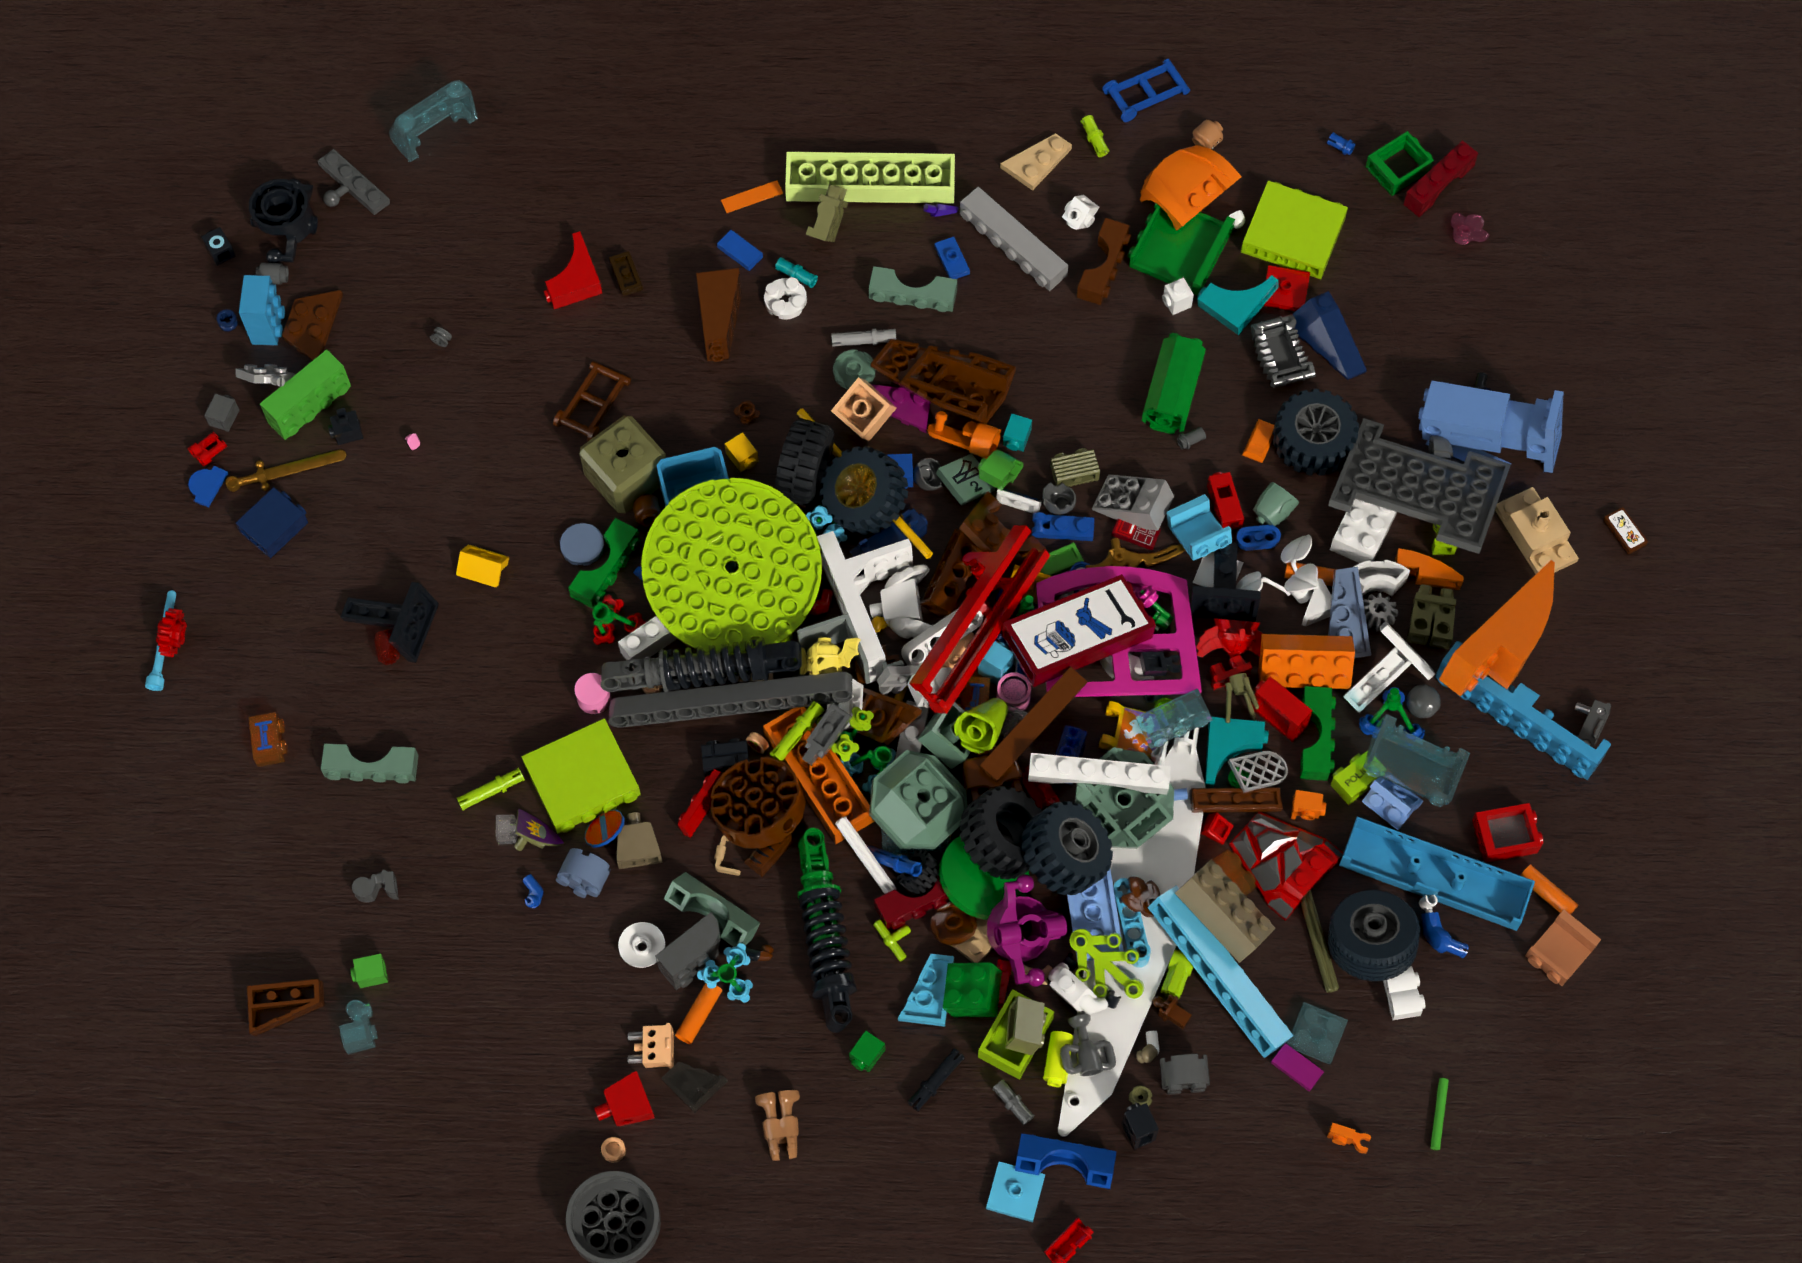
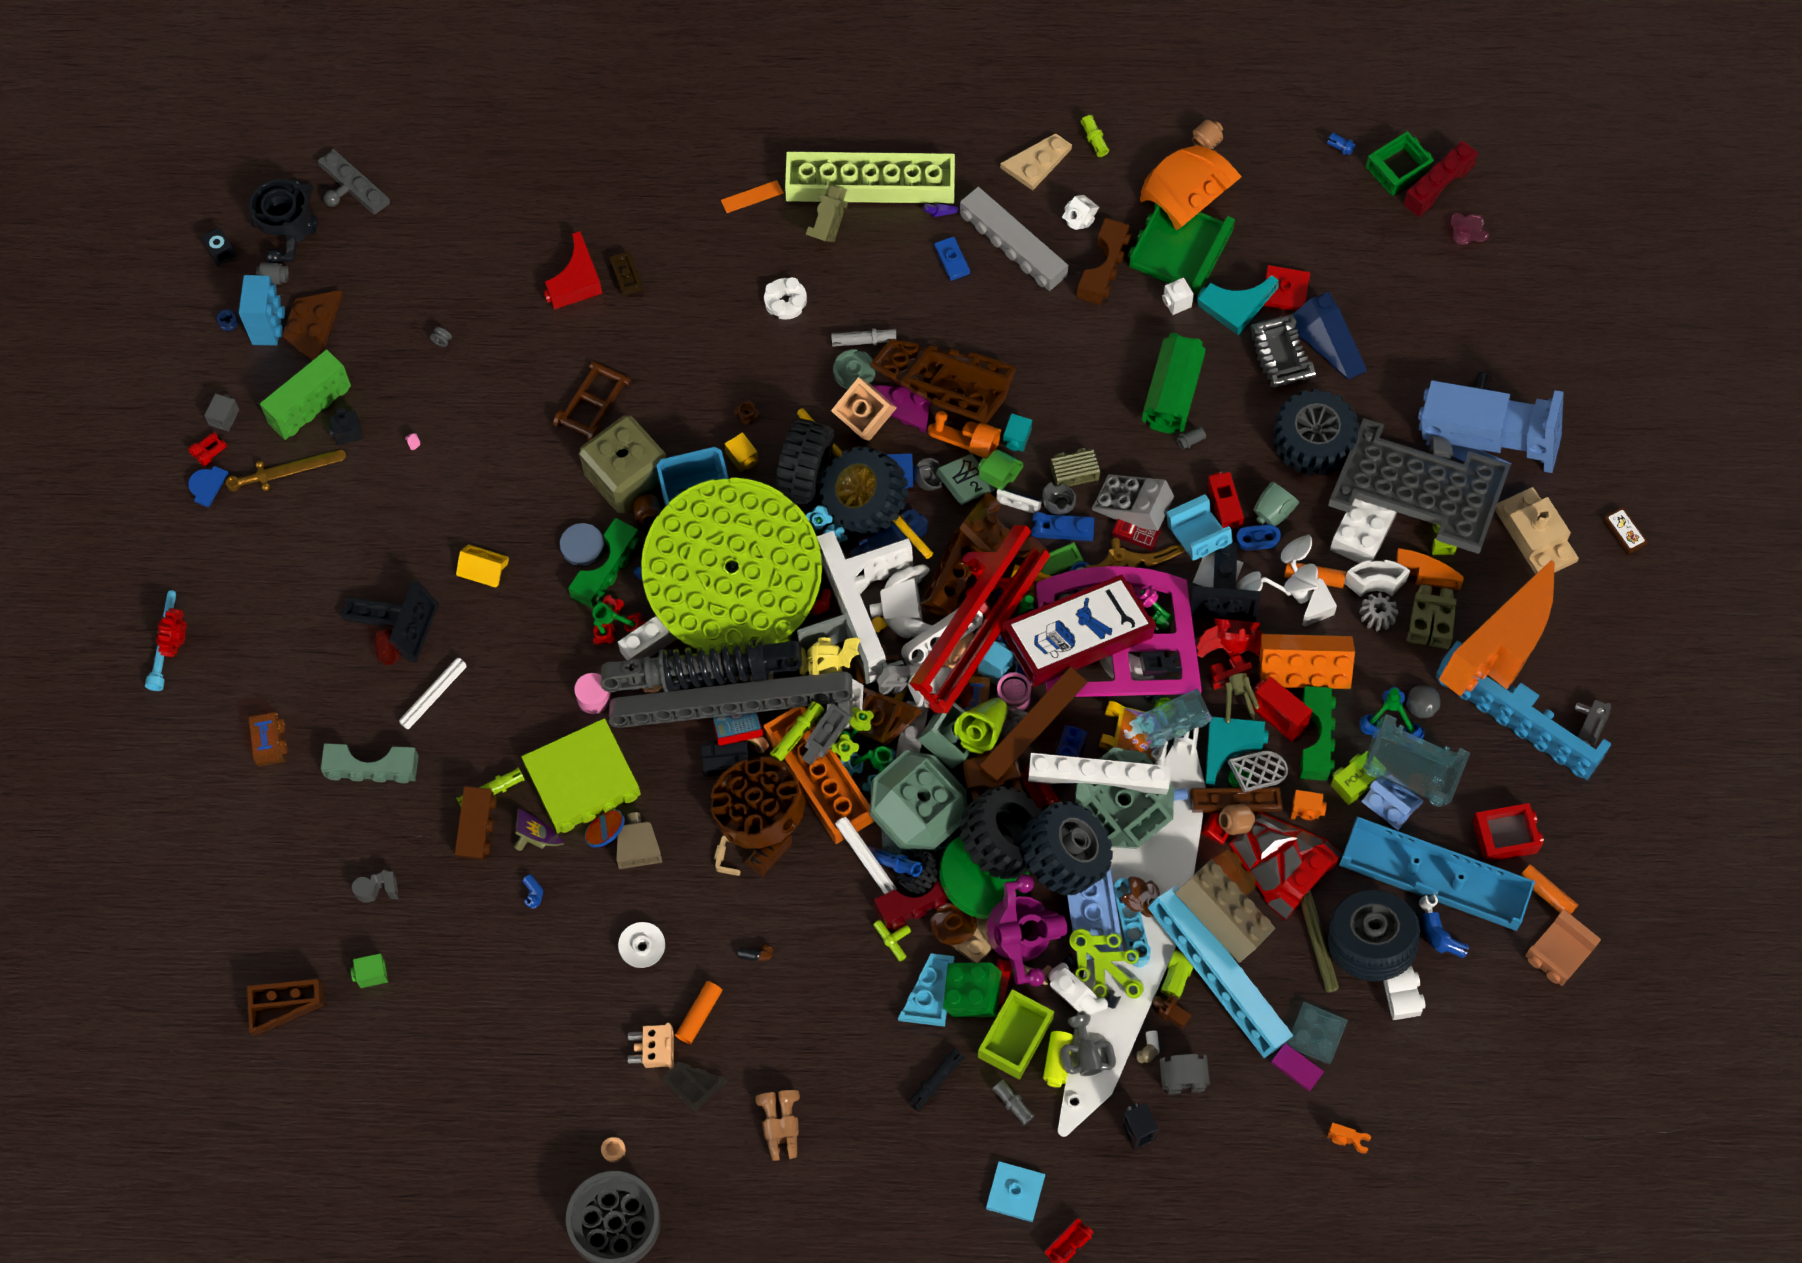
light grey plate [236,364,295,386] -> none
dark blue brick [236,487,308,559] -> none
clear light blue brick [339,1000,378,1054] -> none
clear light blue windscreen [389,80,478,162] -> none
clear plate [496,815,519,845] -> none
sand blue brick [556,848,611,898] -> none
red torso [594,1071,655,1126] -> none
dark grey brick [655,912,722,990] -> none
sand green arch [664,872,760,947] -> none
red tile [678,769,722,838] -> none
reddish brown slope [696,268,742,362] -> none
medium azure plant [697,943,753,1003] -> none
blue tile [717,230,763,271] -> none
teal pin [775,257,818,288] -> none
black piece [797,828,857,1033] -> none
green brick [849,1031,885,1072] -> none
sand green arch [869,266,957,312] -> none
olive brick [1006,996,1046,1055] -> none
blue arch [1015,1133,1117,1189] -> none
blue piece [1102,59,1190,122] -> none
olive plate [1129,1086,1152,1106] -> none
white hinge [1229,210,1245,229] -> none
lime brick [1241,181,1348,279] -> none
orange tile [1242,419,1274,463] -> none
sand blue wing [1328,567,1371,658] -> none
white piece [1343,621,1435,713] -> none
bright green bar [1430,1078,1449,1150] -> none
none -> white axle [399,658,467,729]
none -> reddish brown brick [455,786,497,860]
none -> tile [712,712,763,746]
none -> medium nougat head [1219,804,1255,835]

